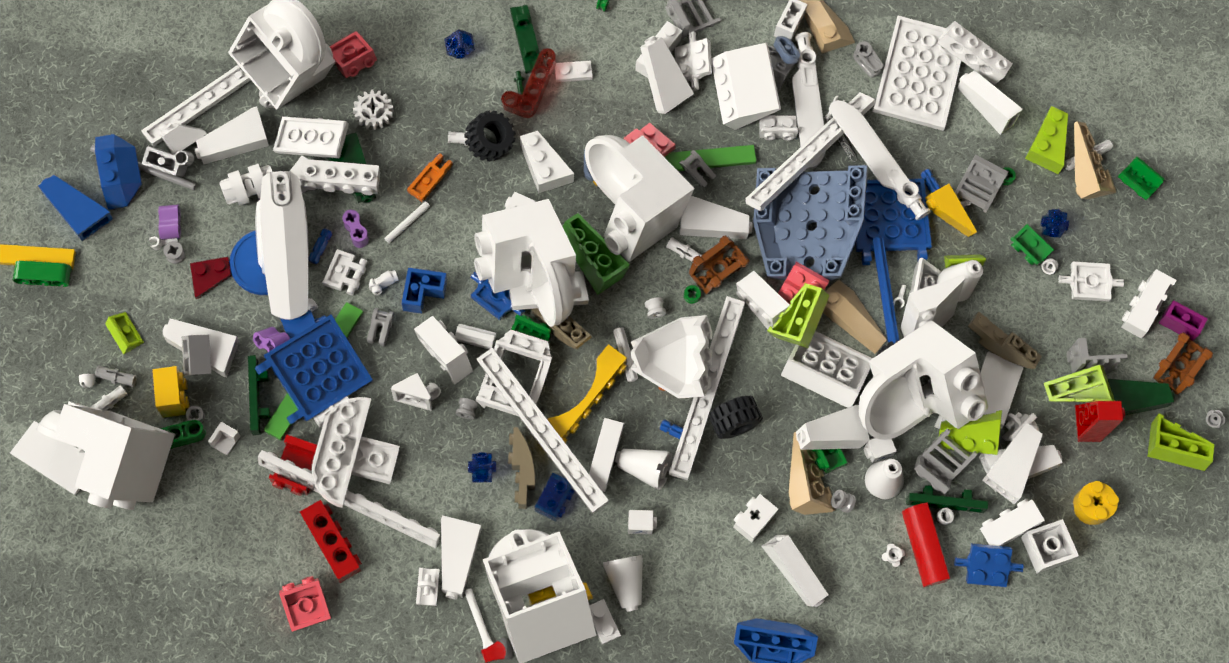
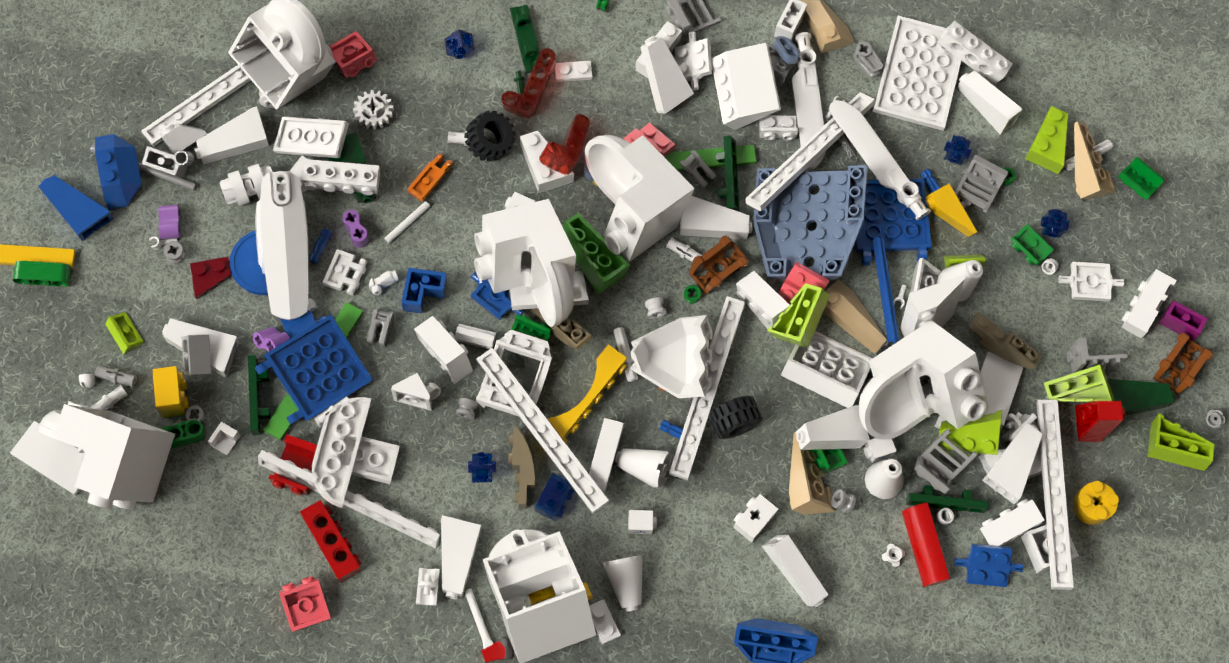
none -> clear red beam [539,114,590,175]
none -> dark green hinge [716,135,740,212]
none -> clear blue brick [944,135,972,165]
none -> white plate [1037,400,1074,590]

